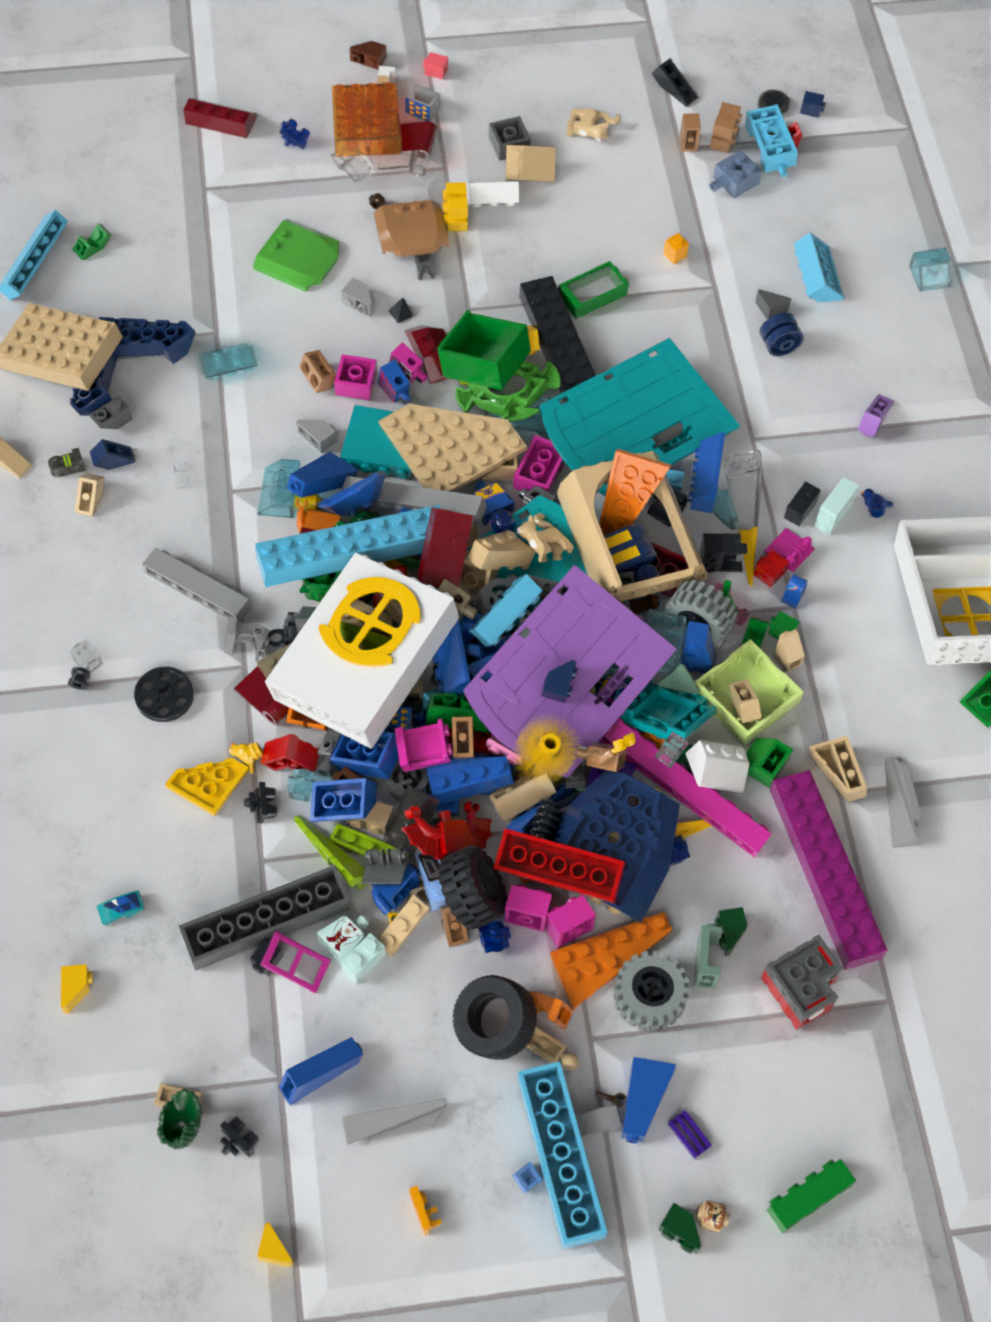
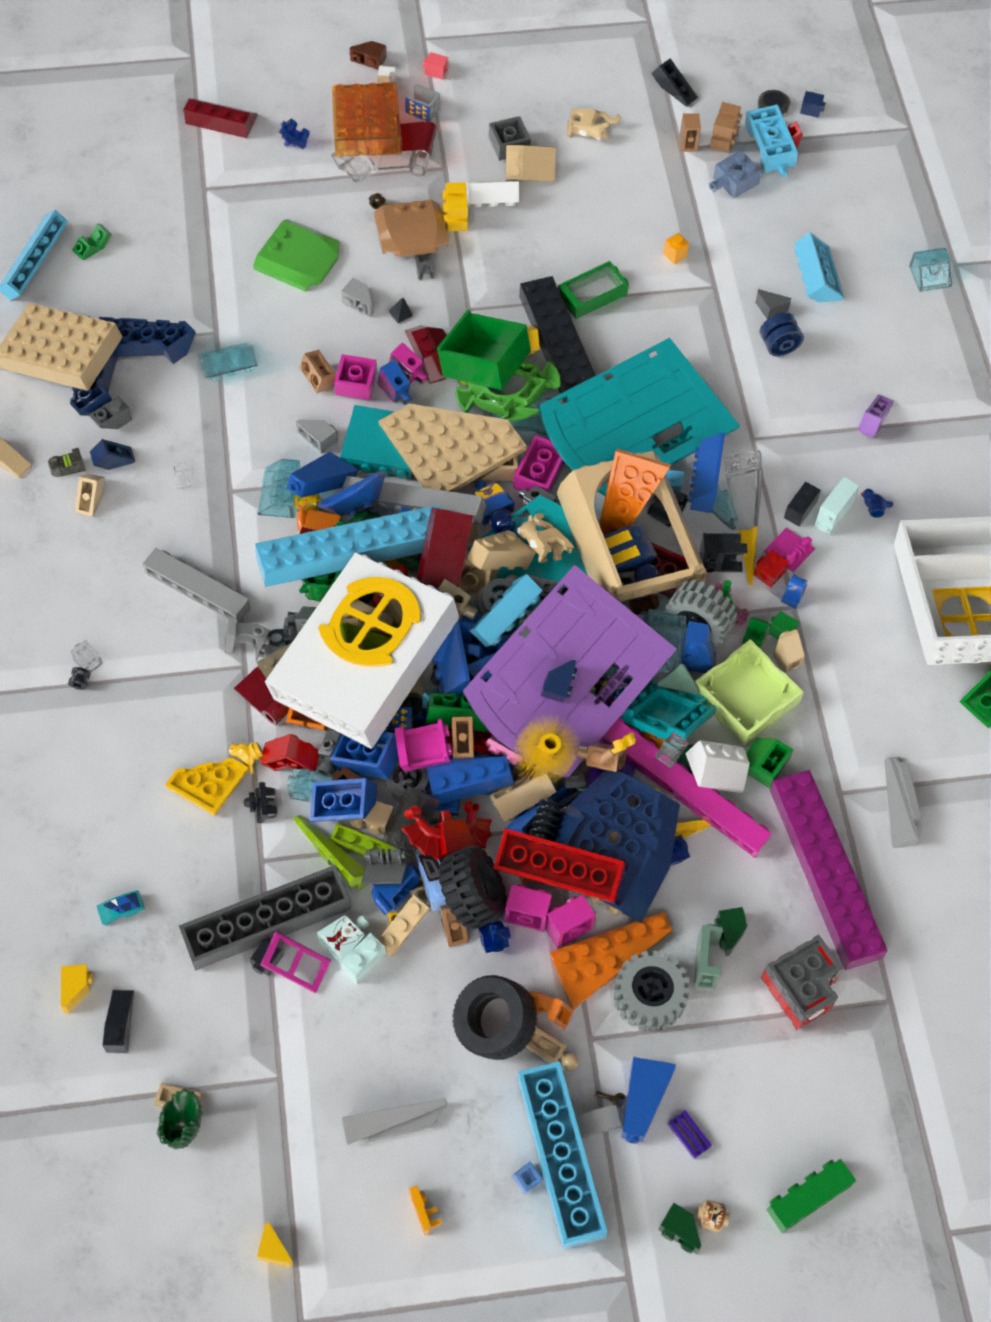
black wedge [134,667,194,722] -> none
black hips [220,1116,259,1158] -> none
blue slope [279,1037,363,1106] -> none
tan brick [729,679,762,723] -> none
tan wedge [809,736,867,802] -> none
none -> black slope [102,990,134,1053]

